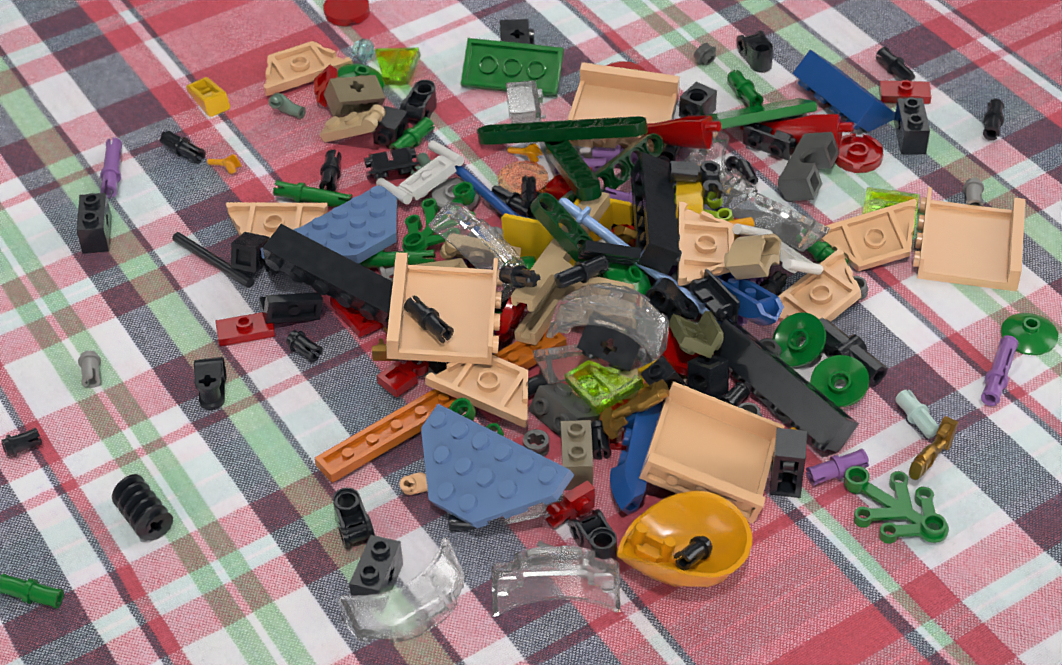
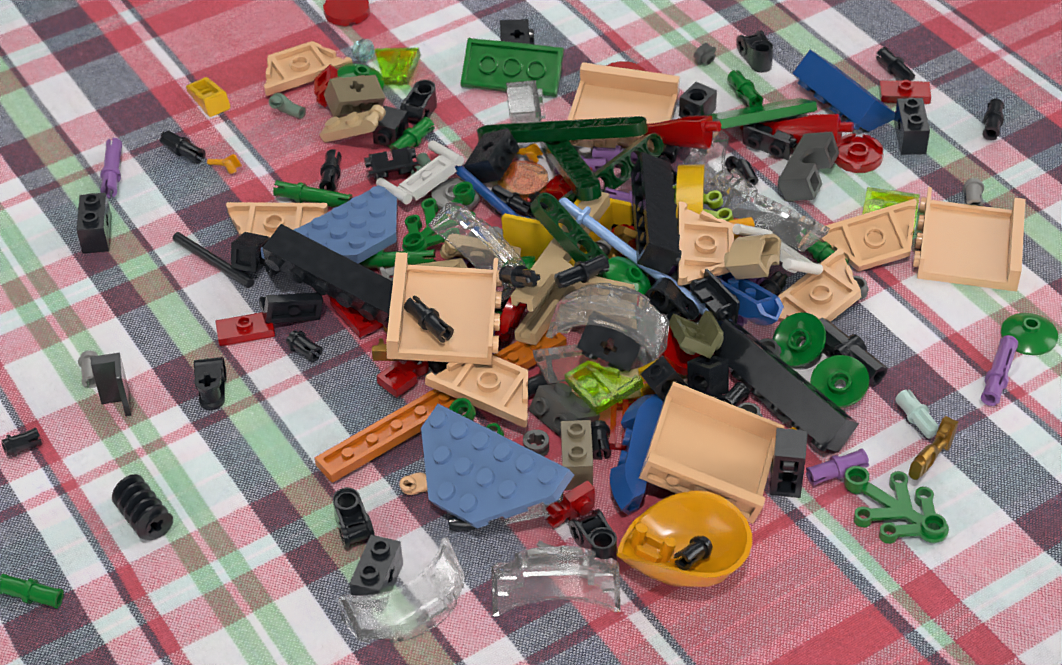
black axle [521,175,536,209] -> none
black tile [578,240,641,266] -> none
pearl gold piece [602,379,670,440] -> none
black bar [668,160,723,199] -> none
none -> black panel [90,352,132,416]
none -> black brick [464,128,520,184]

